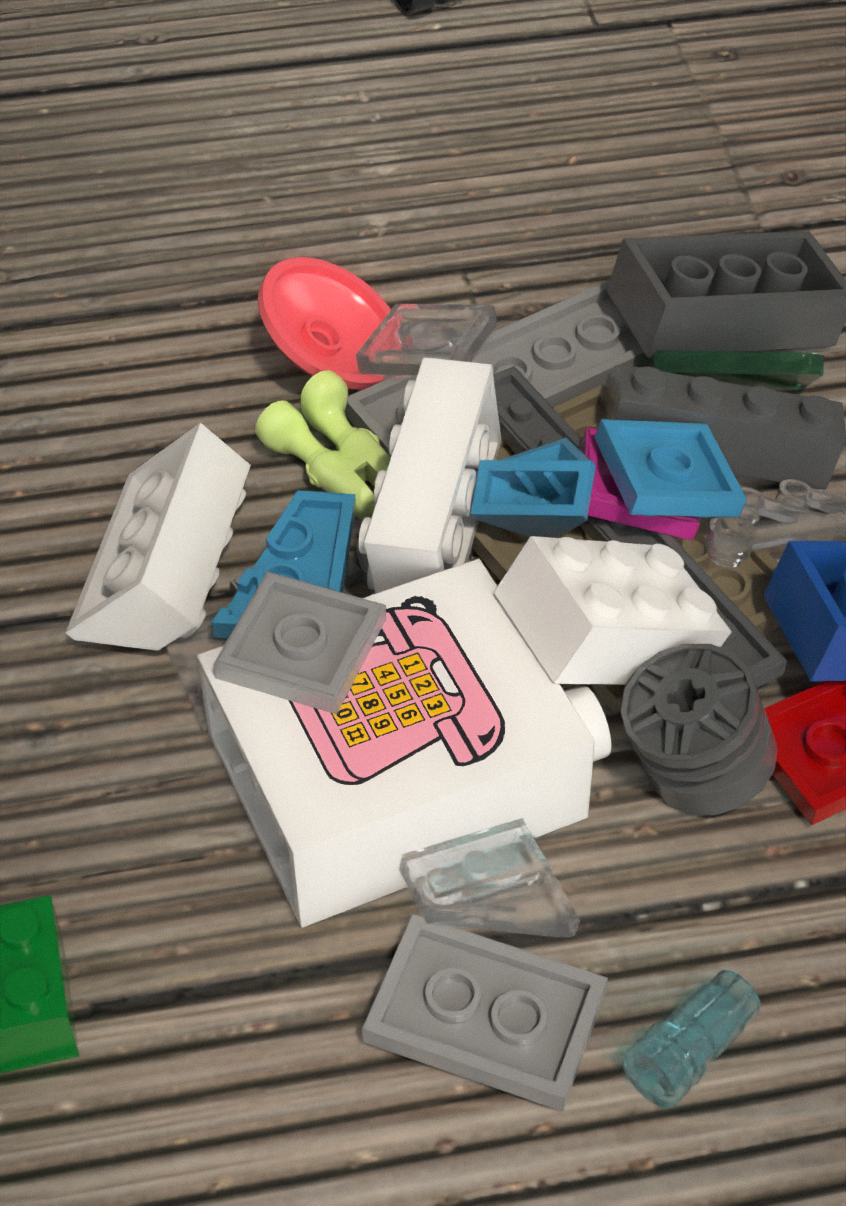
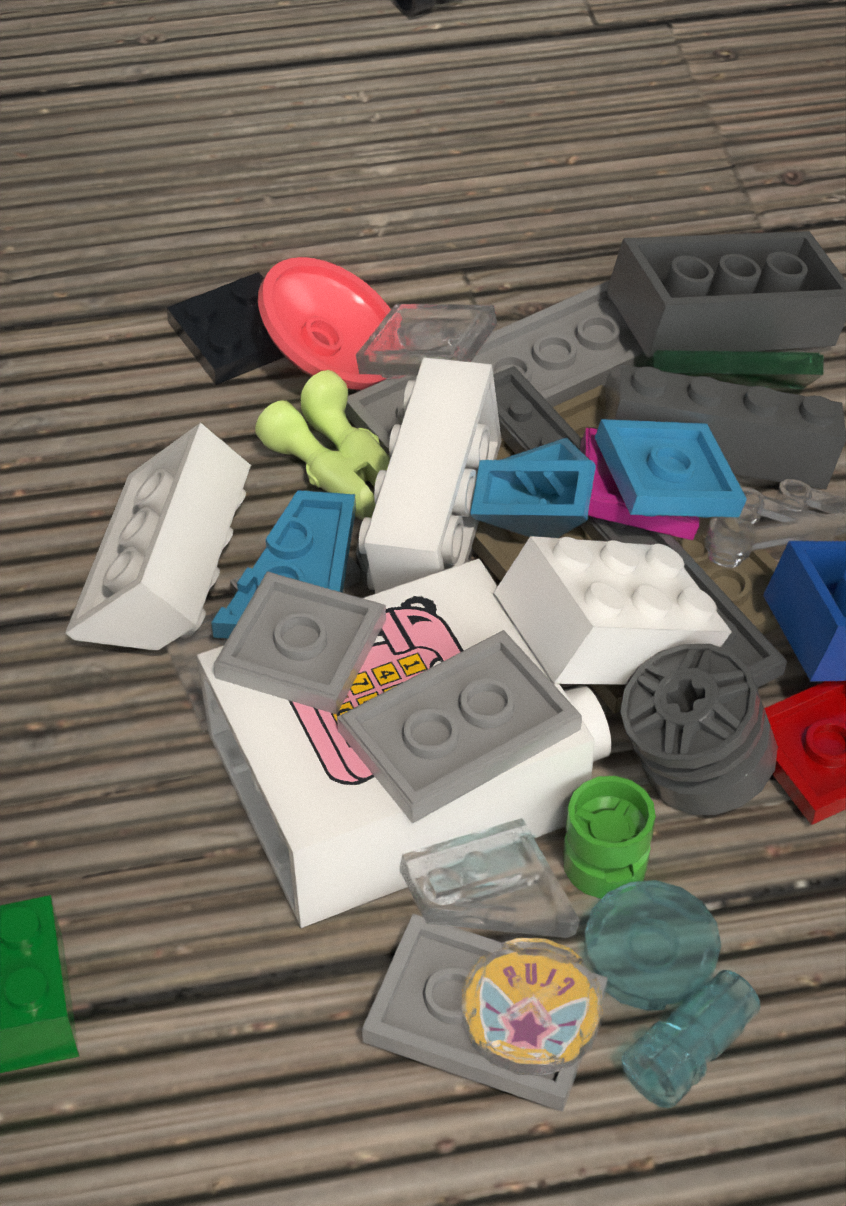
none -> black plate [166,272,285,385]
none -> light grey tile [337,630,582,823]
none -> clear tile [462,938,603,1076]
none -> bright green wheel [563,776,656,899]
none -> clear light blue tile [583,880,721,1011]

